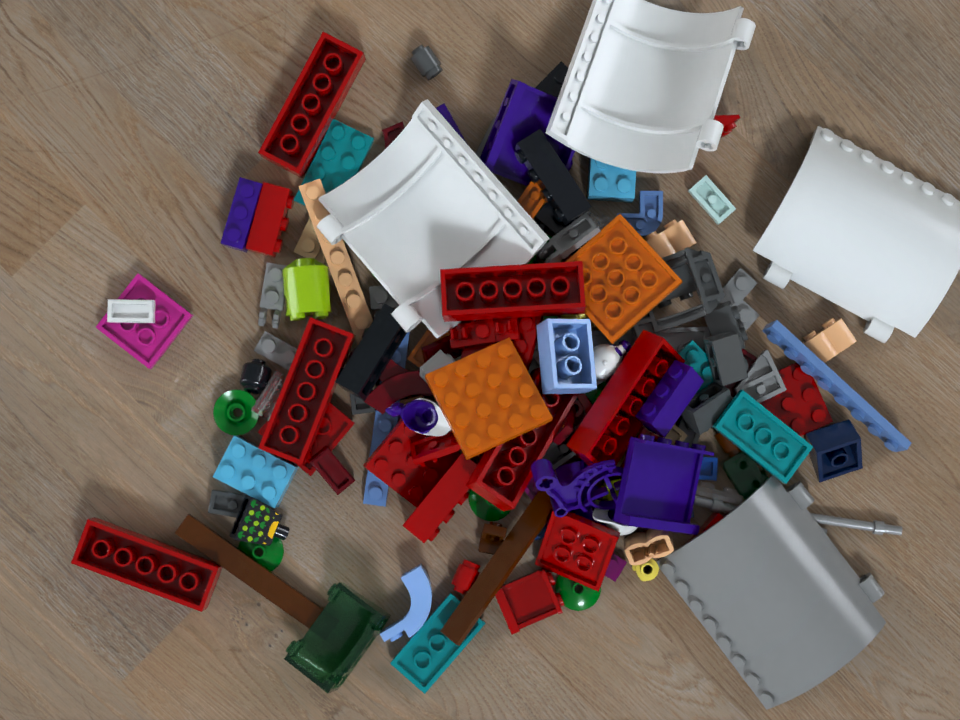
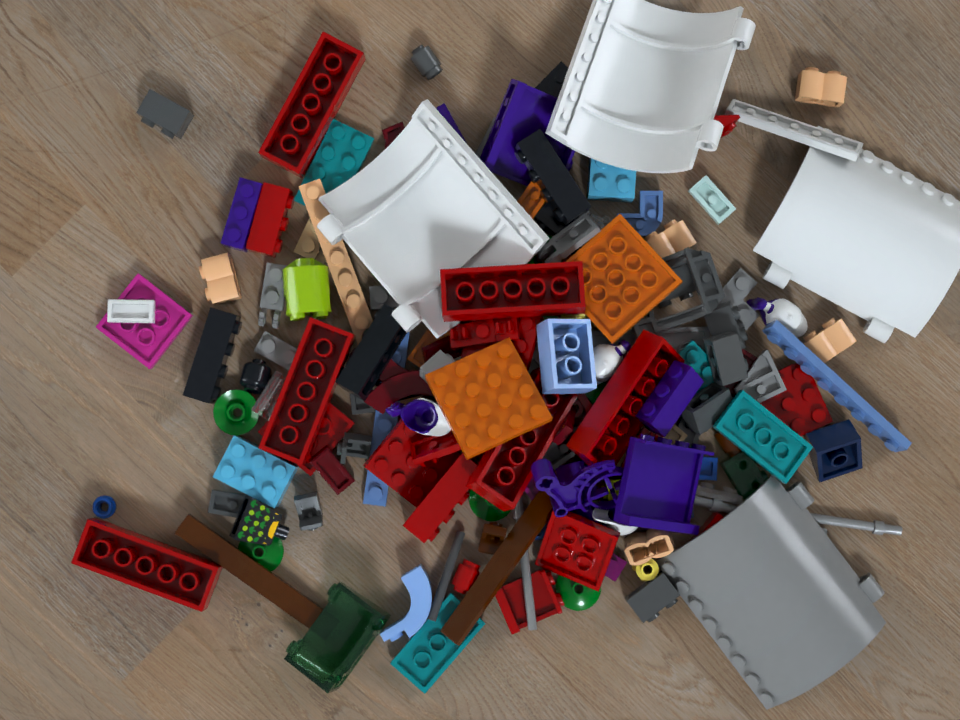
none -> blue plate [93,495,116,519]
none -> dark grey brick [136,89,194,139]
none -> black brick [183,307,242,404]
none -> light nougat brick [199,252,242,305]
none -> dark grey bracket [294,491,323,531]
none -> dark grey bracket [337,432,372,464]
none -> dark grey bar [427,530,465,622]
none -> light grey bar [512,496,537,630]
none -> dark grey brick [624,570,680,623]
none -> white tile [725,99,864,162]
none -> white hair [746,297,808,338]
none -> light nougat brick [795,67,847,107]

